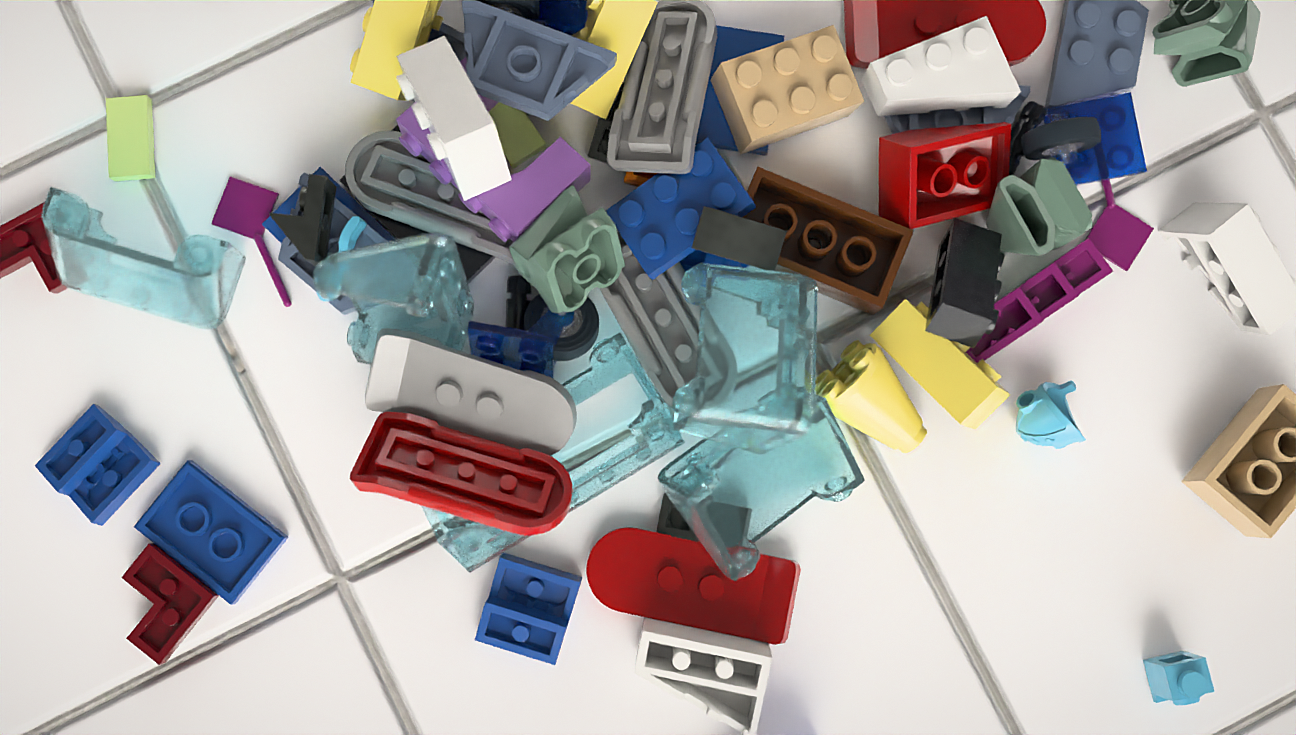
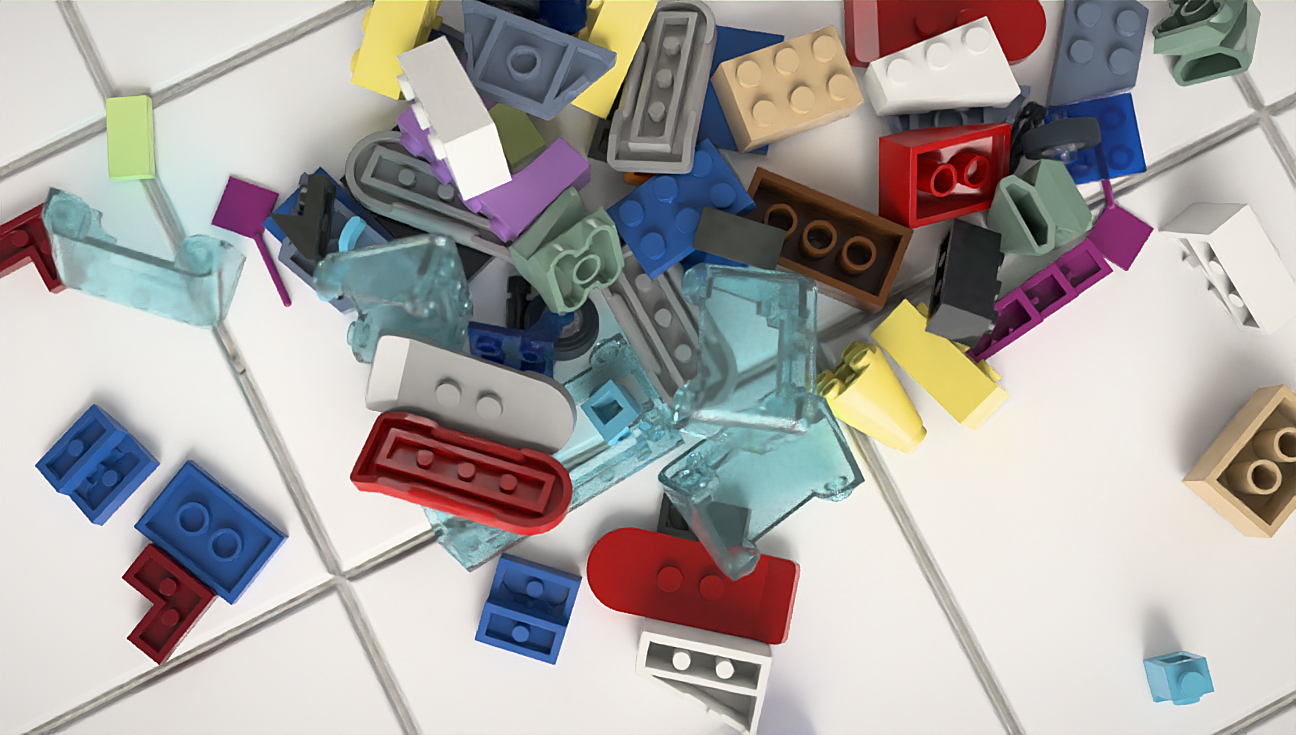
medium azure helmet [1015,380,1086,449] -> none
none -> medium azure brick [580,379,655,451]

